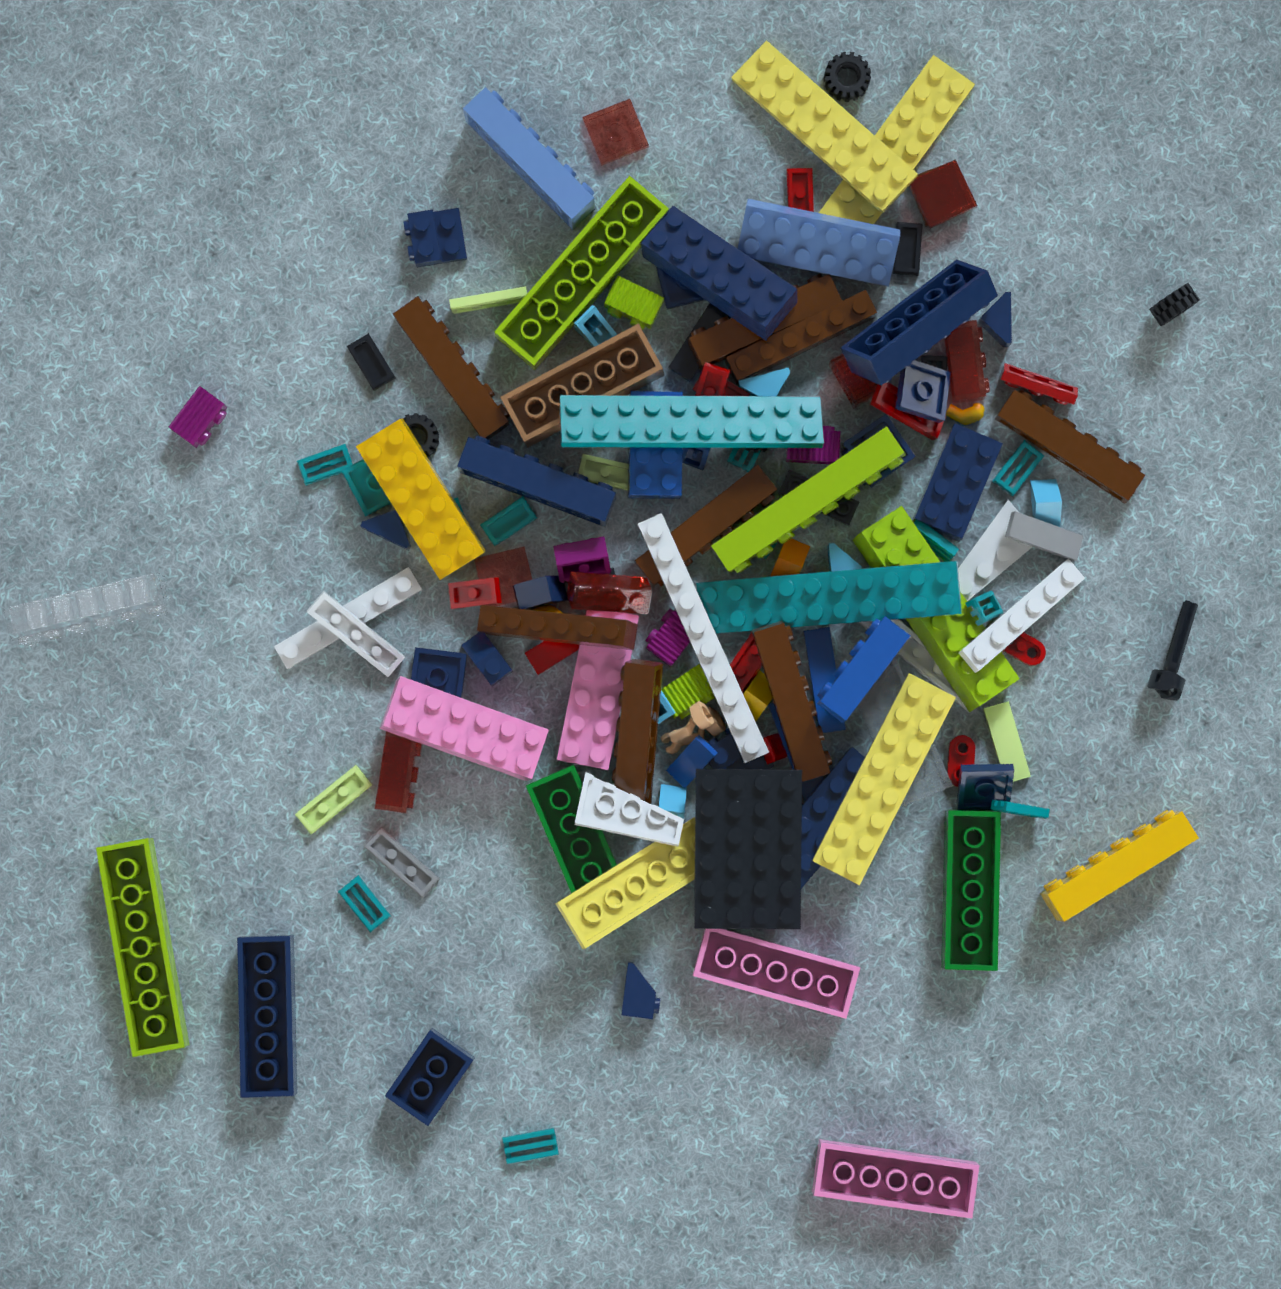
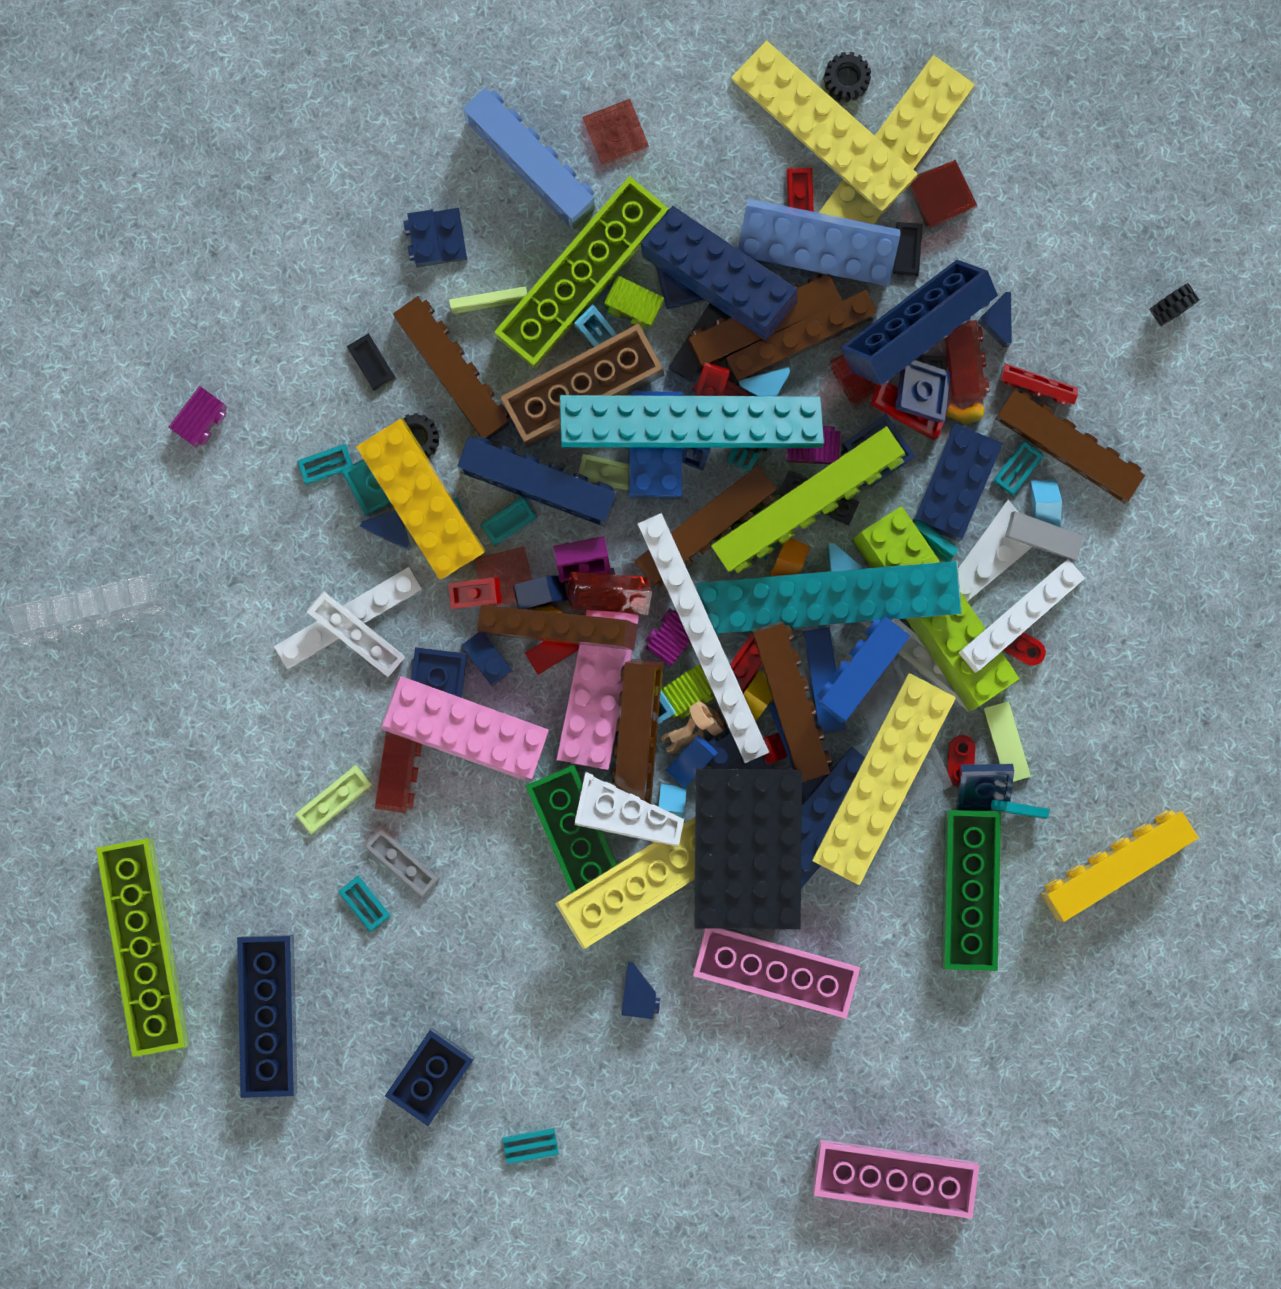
teal tile [965,590,1003,626] -> none
black piece [1147,600,1198,701] -> none

